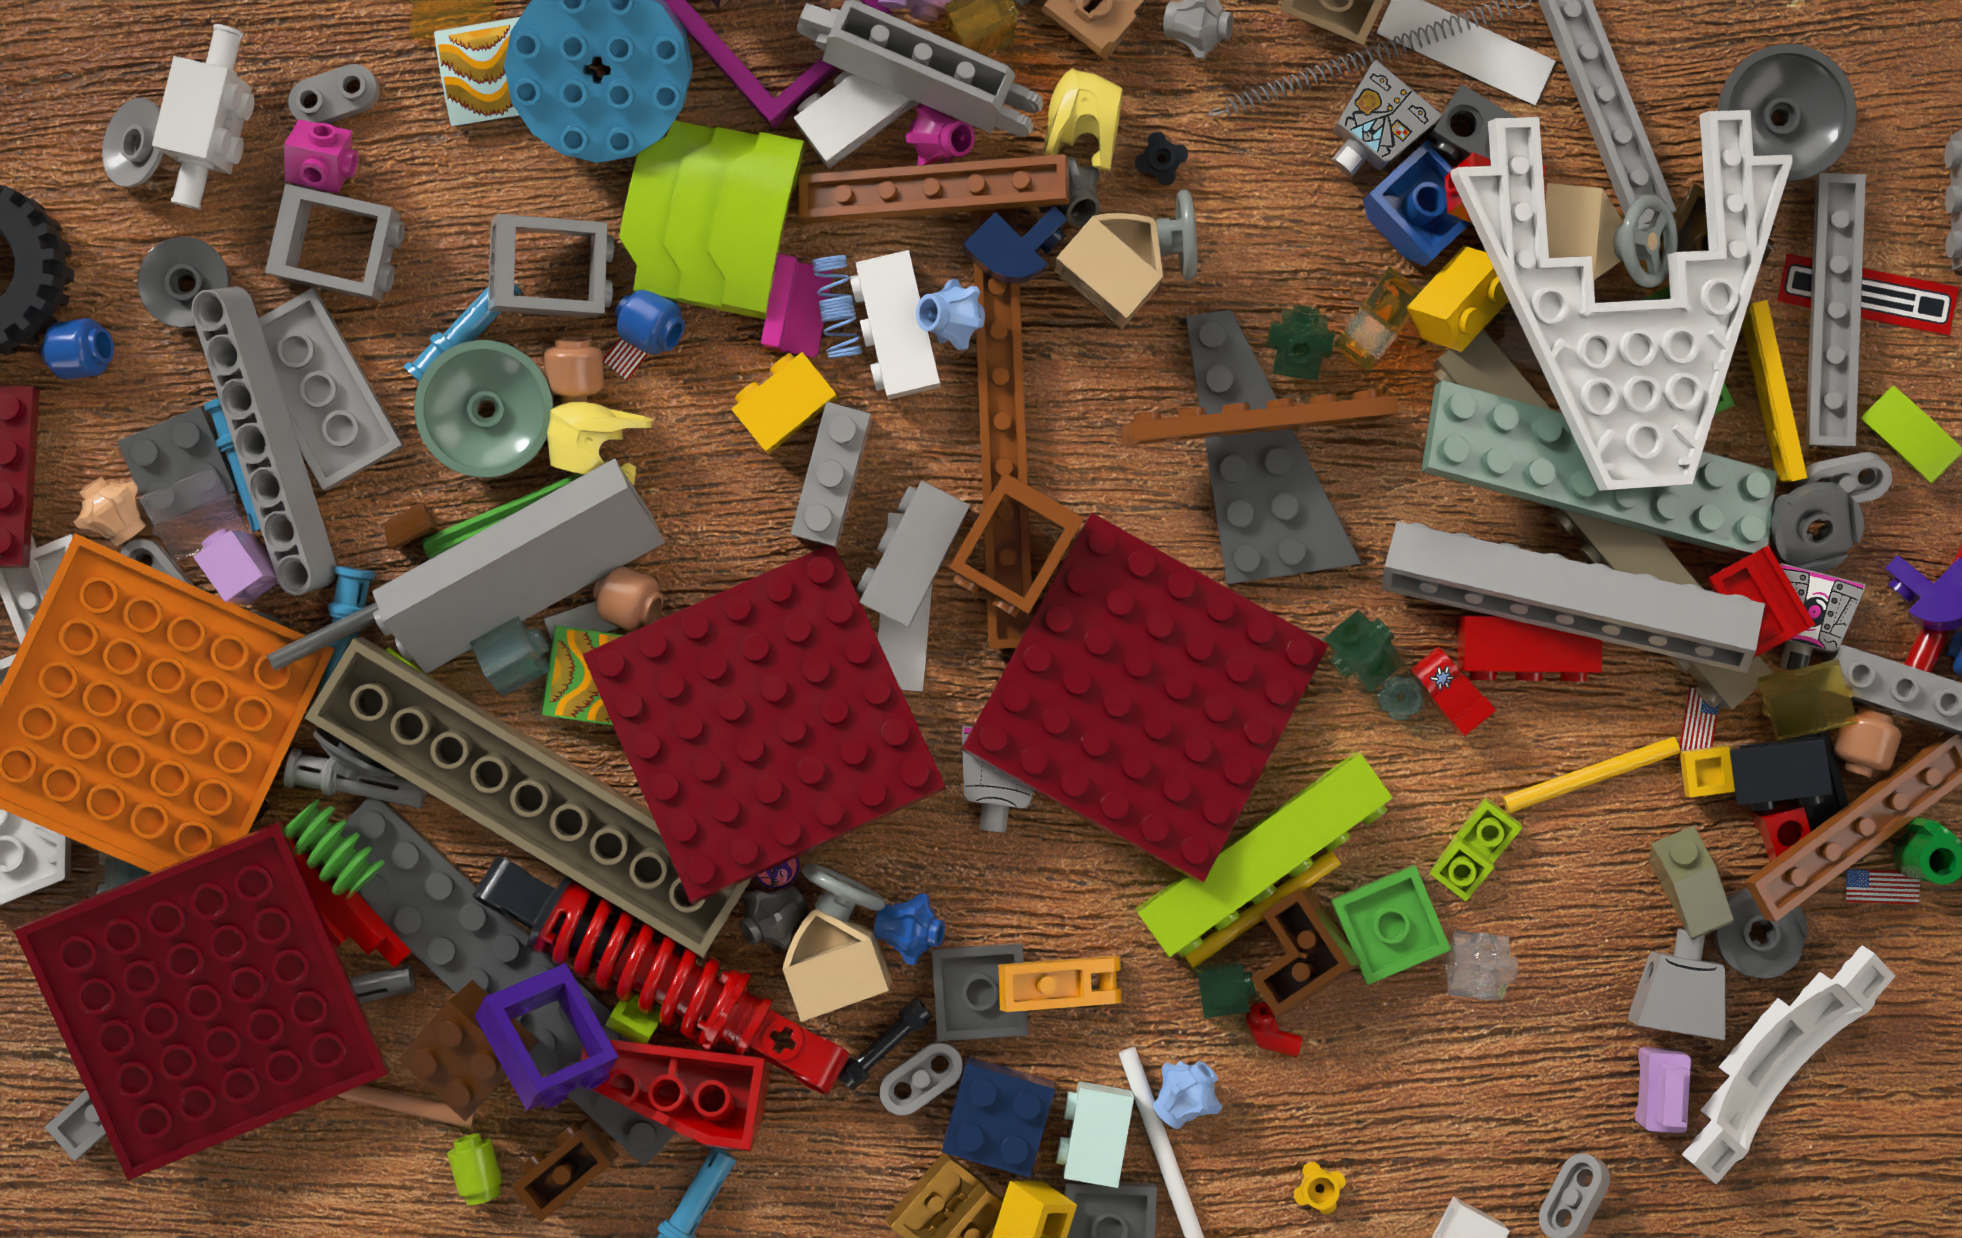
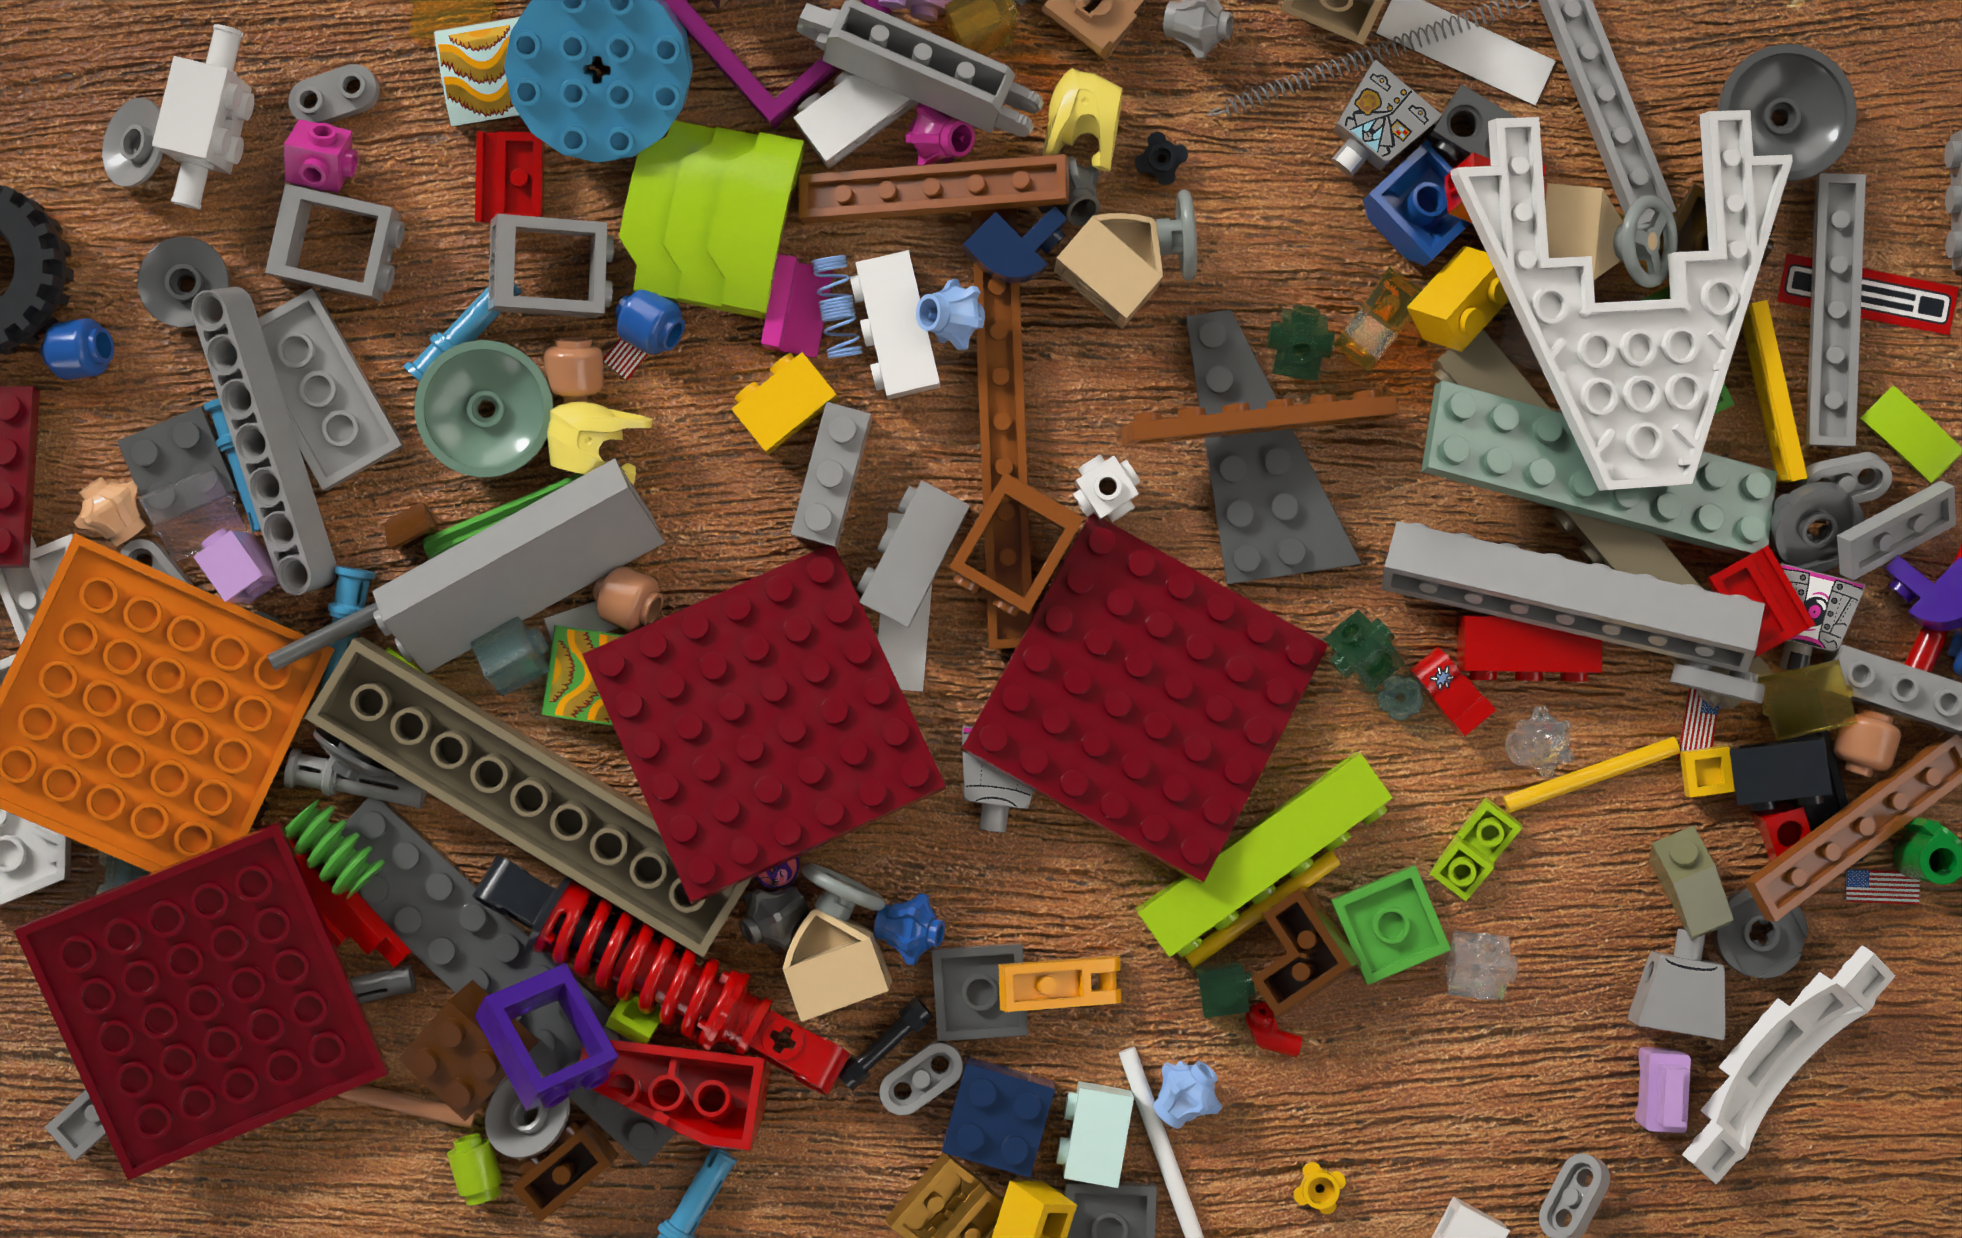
none -> red plate [475,131,545,224]
none -> light grey dish [485,1070,570,1159]
none -> white brick [1072,454,1140,522]
none -> clear rock [1505,706,1575,777]
none -> light grey plate [1670,659,1766,704]
none -> light grey plate [1837,480,1956,580]

